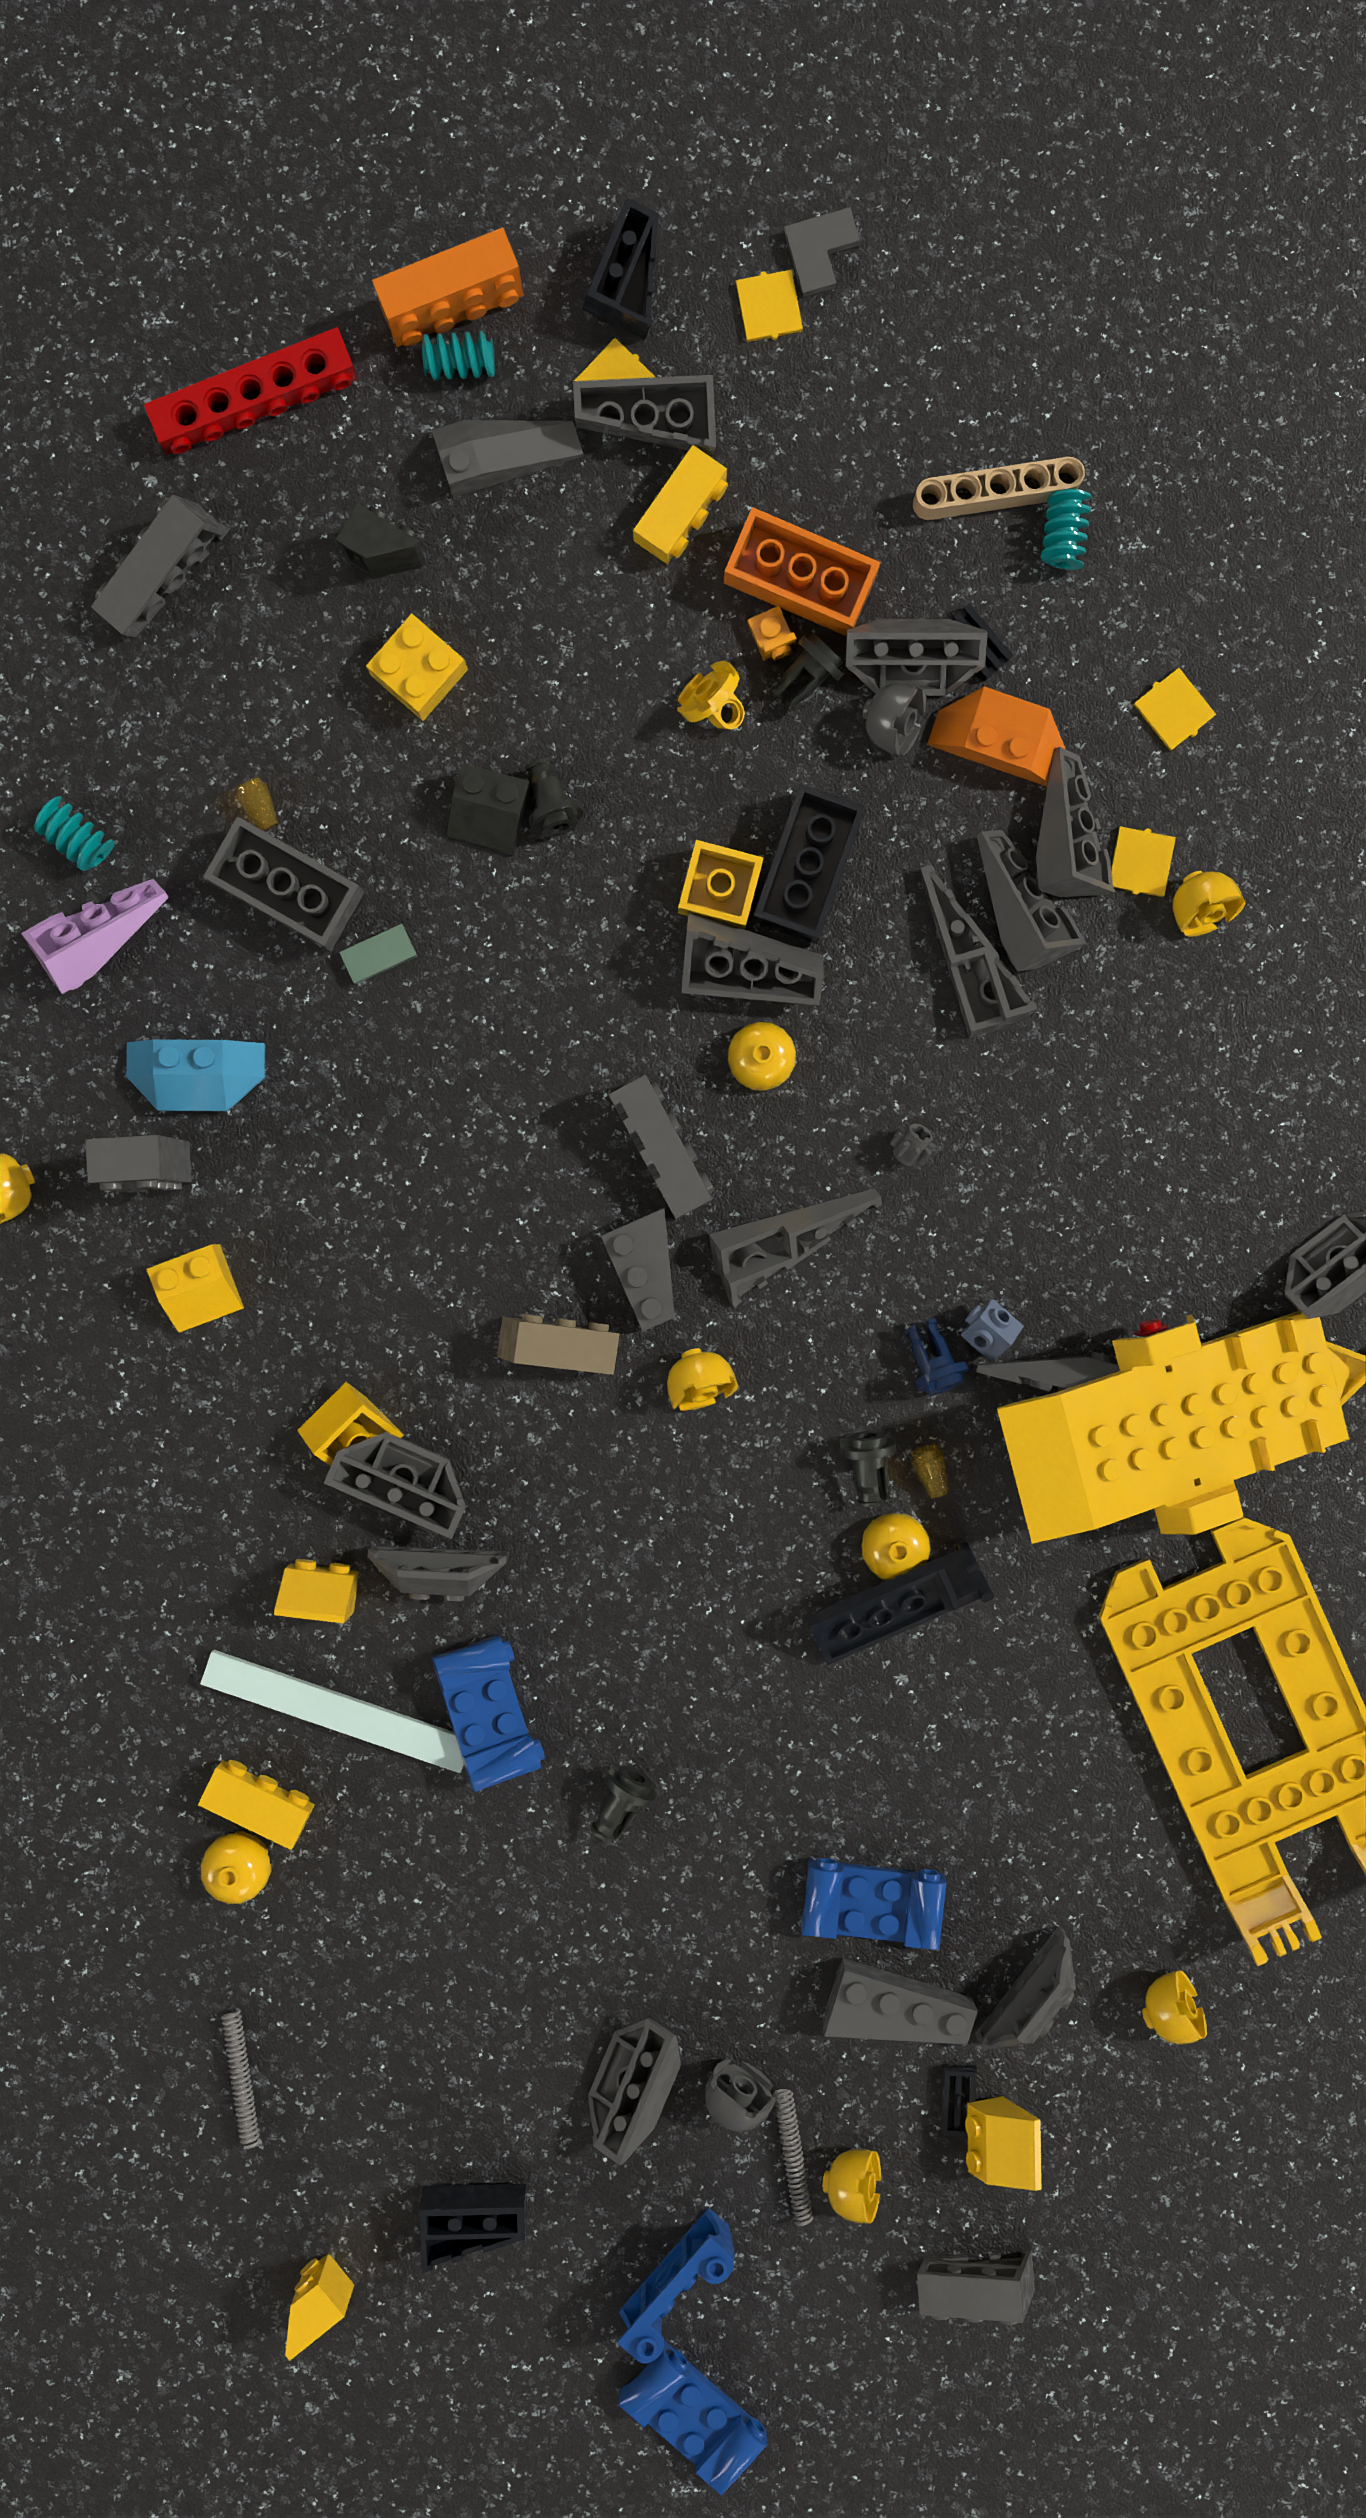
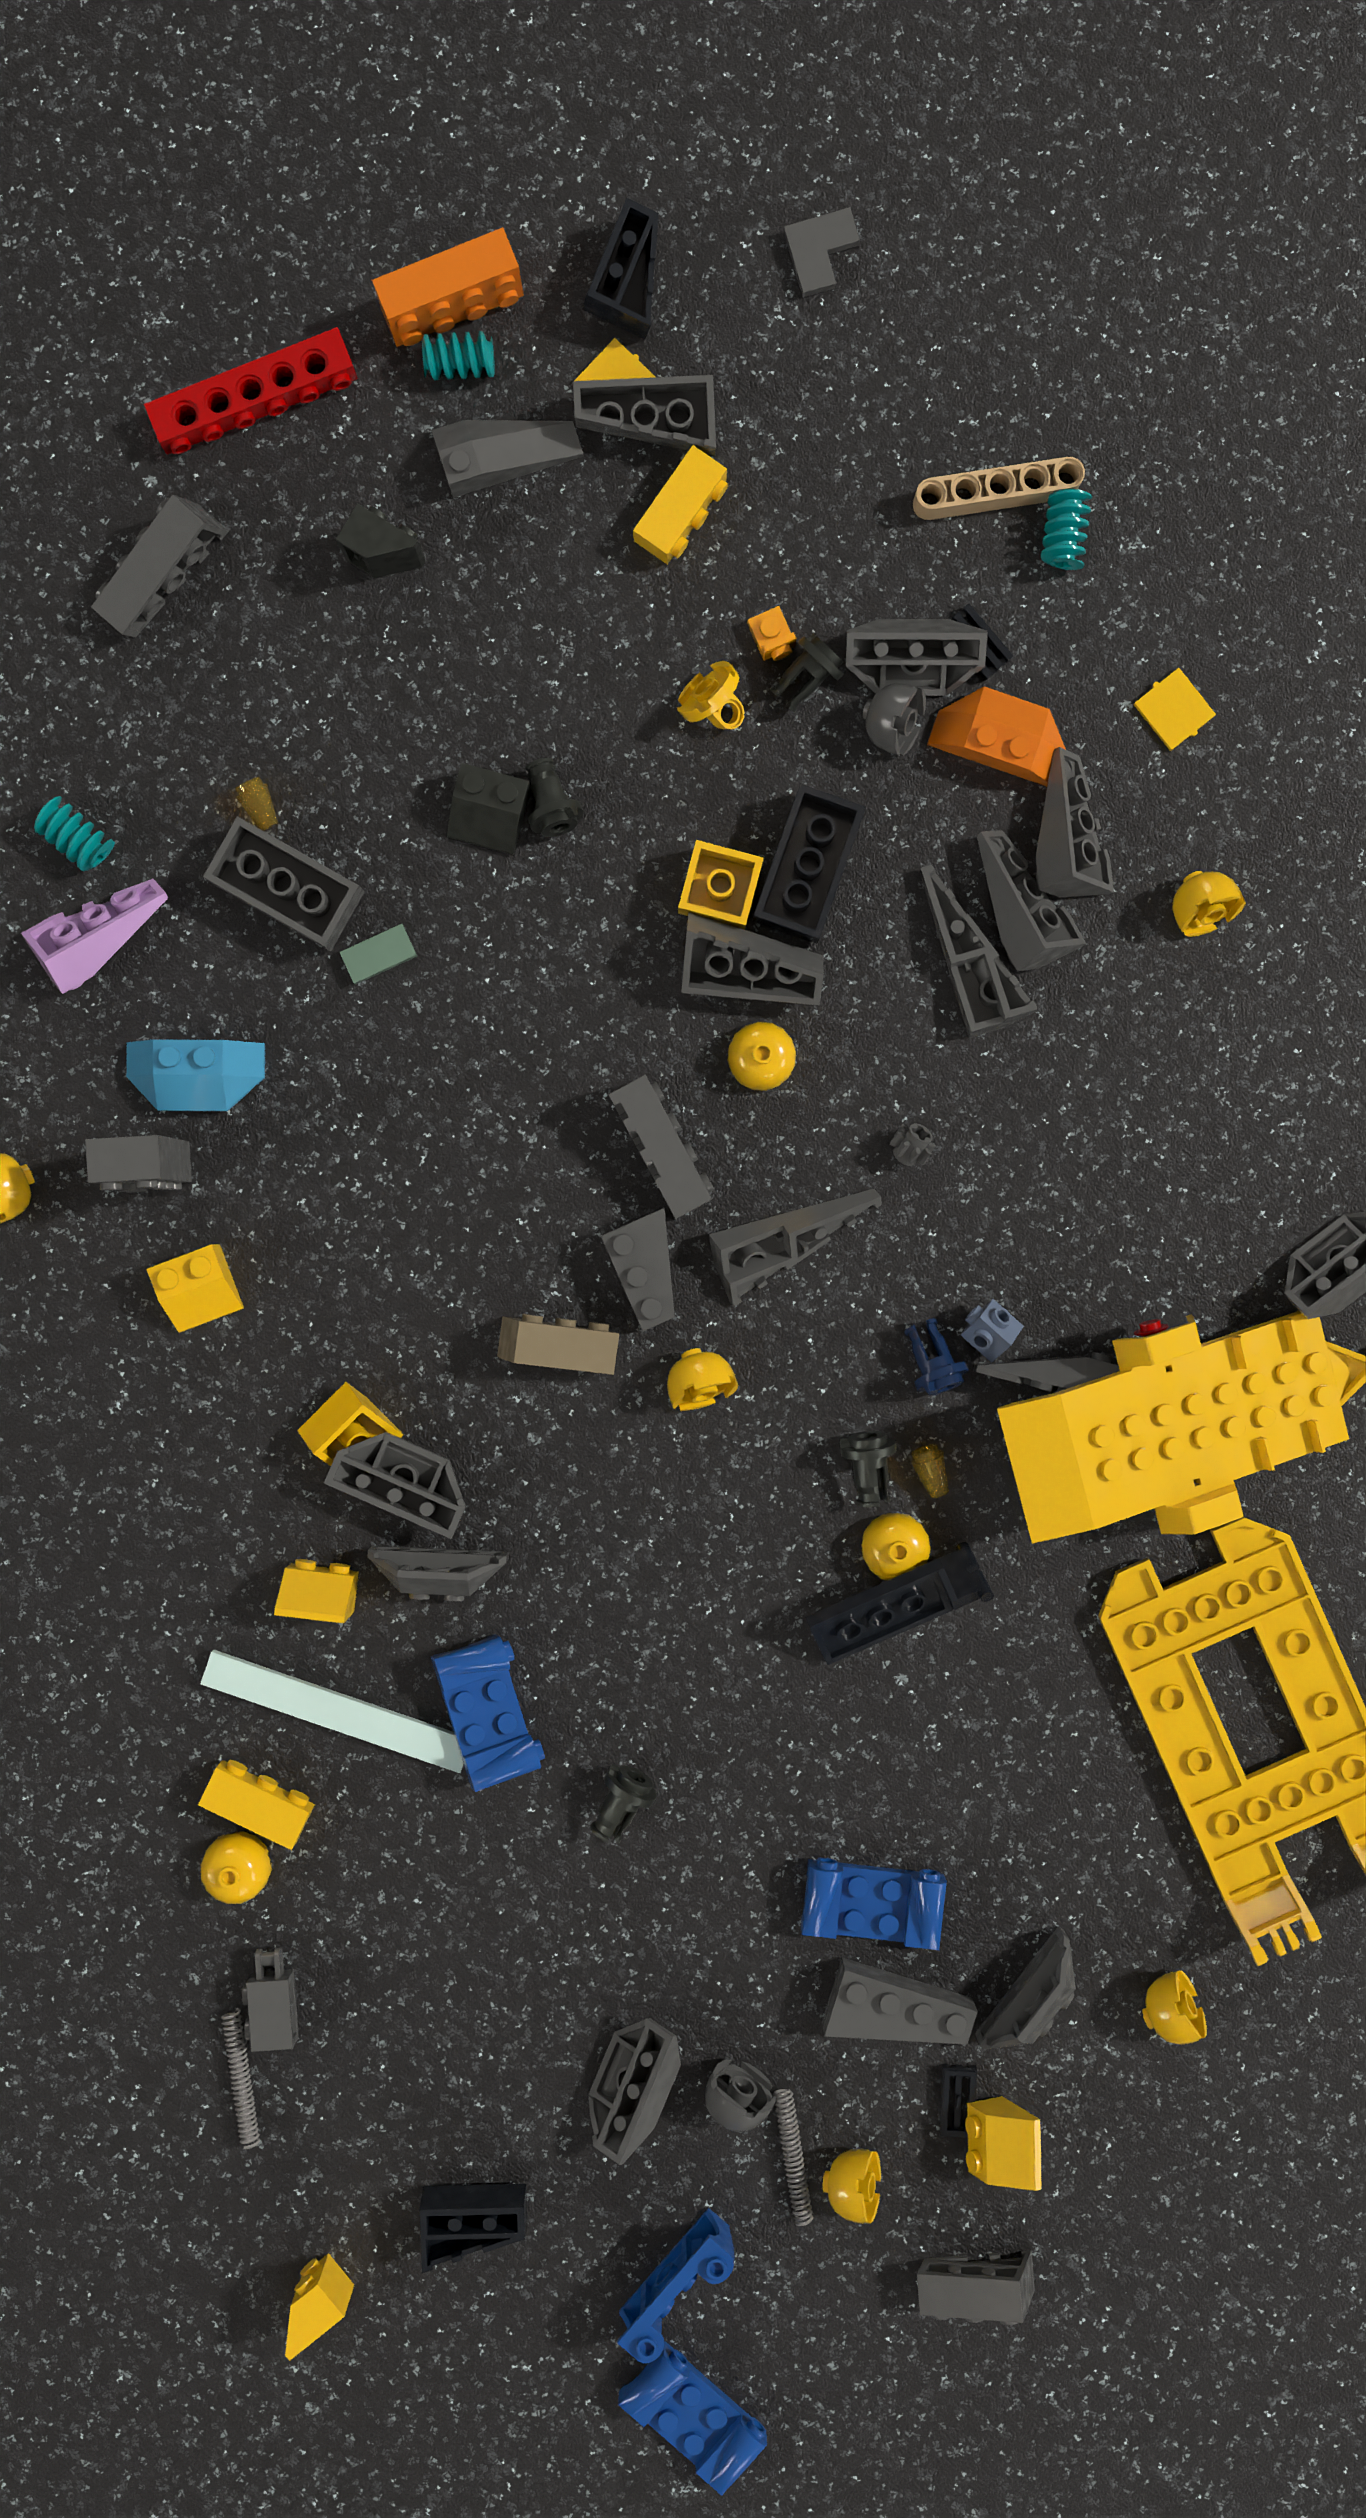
yellow brick [366,613,468,721] -> none
orange brick [724,507,881,636] -> none
yellow piece [736,270,803,342] -> none
yellow piece [1111,826,1176,897] -> none
none -> dark grey brick [242,1947,299,2052]

